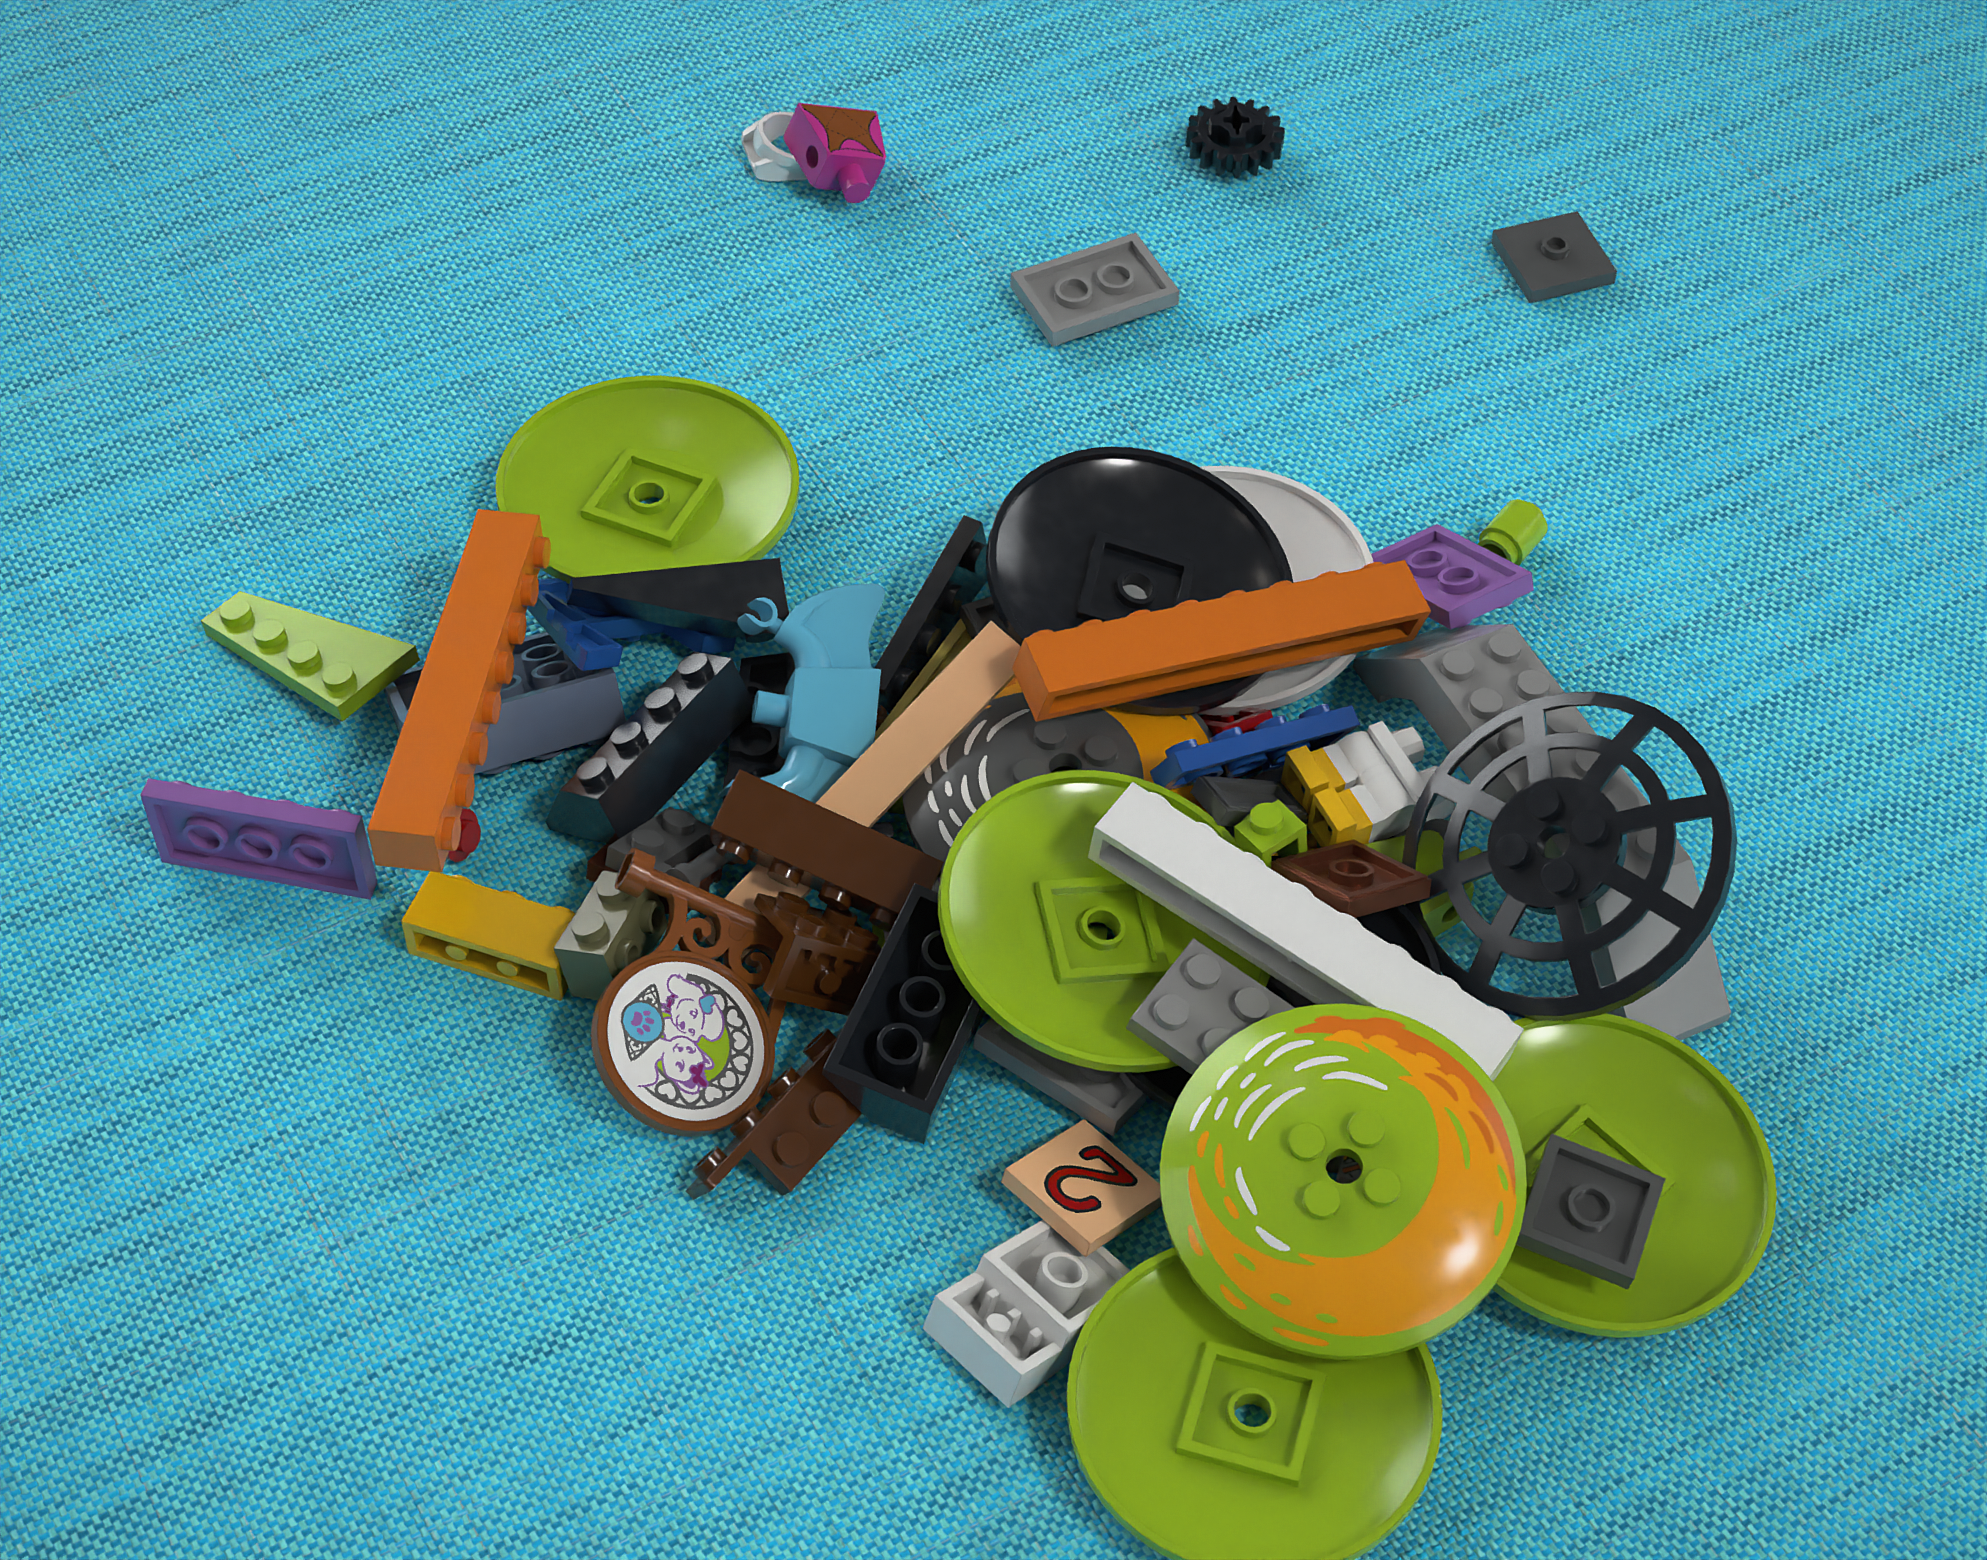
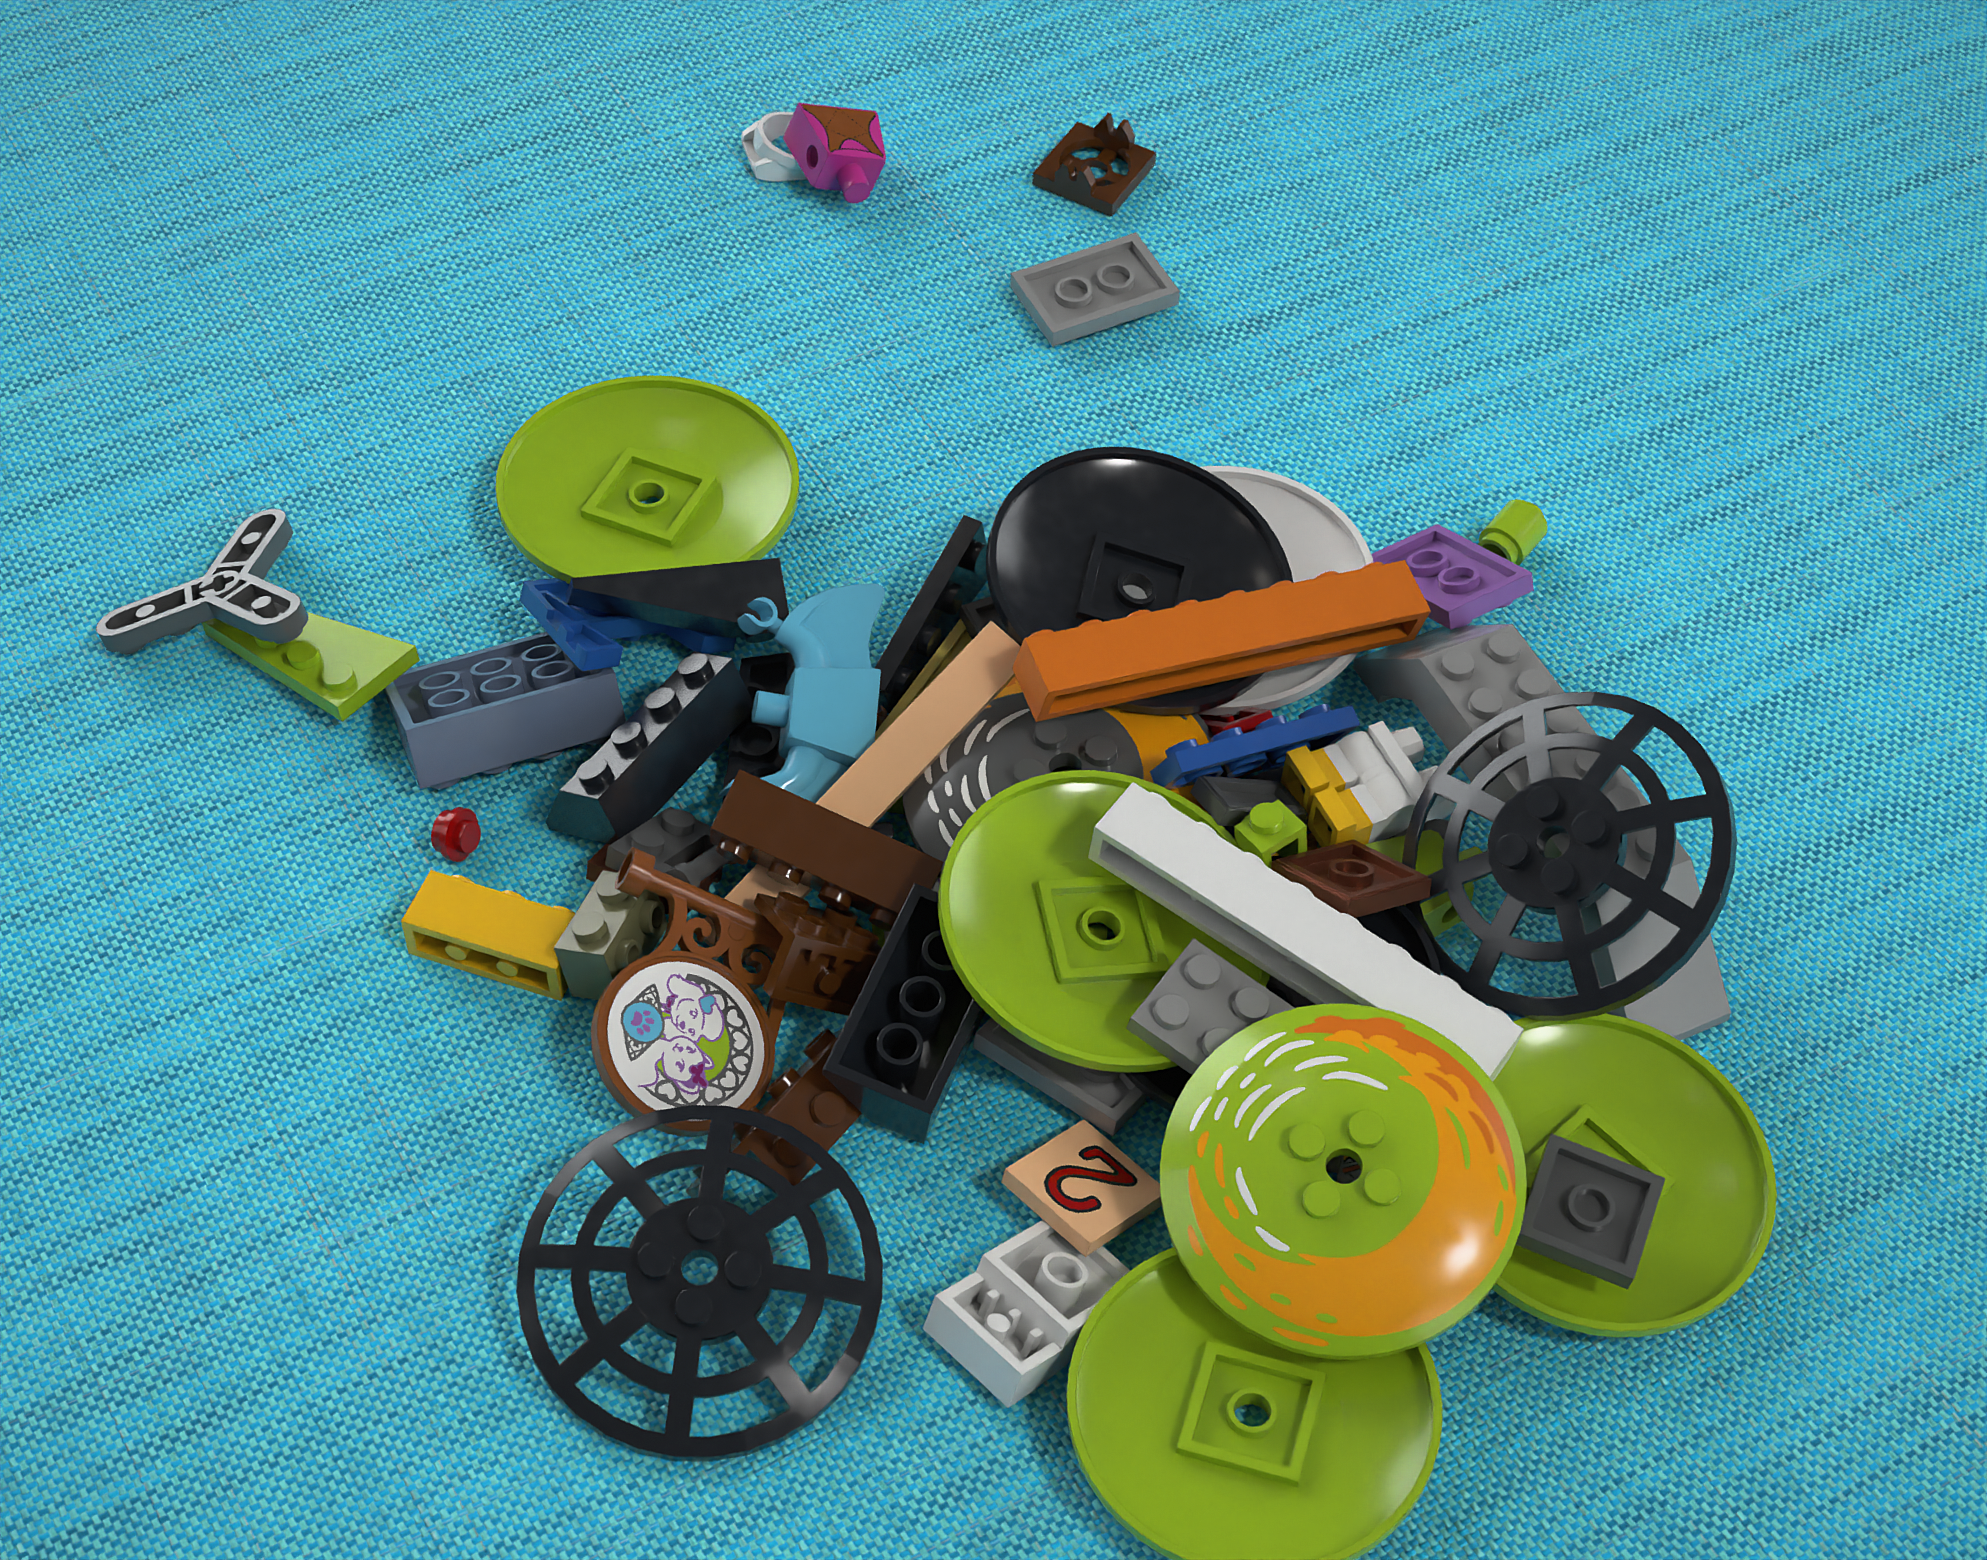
medium lavender plate [140,778,377,900] -> none
orange brick [367,509,551,872] -> none
black gear [1186,97,1285,178] -> none
dark grey plate [1491,211,1617,303] -> none
none -> dark grey piece [96,509,308,654]
none -> black dish [516,1105,883,1462]
none -> reddish brown piece [1032,113,1156,217]

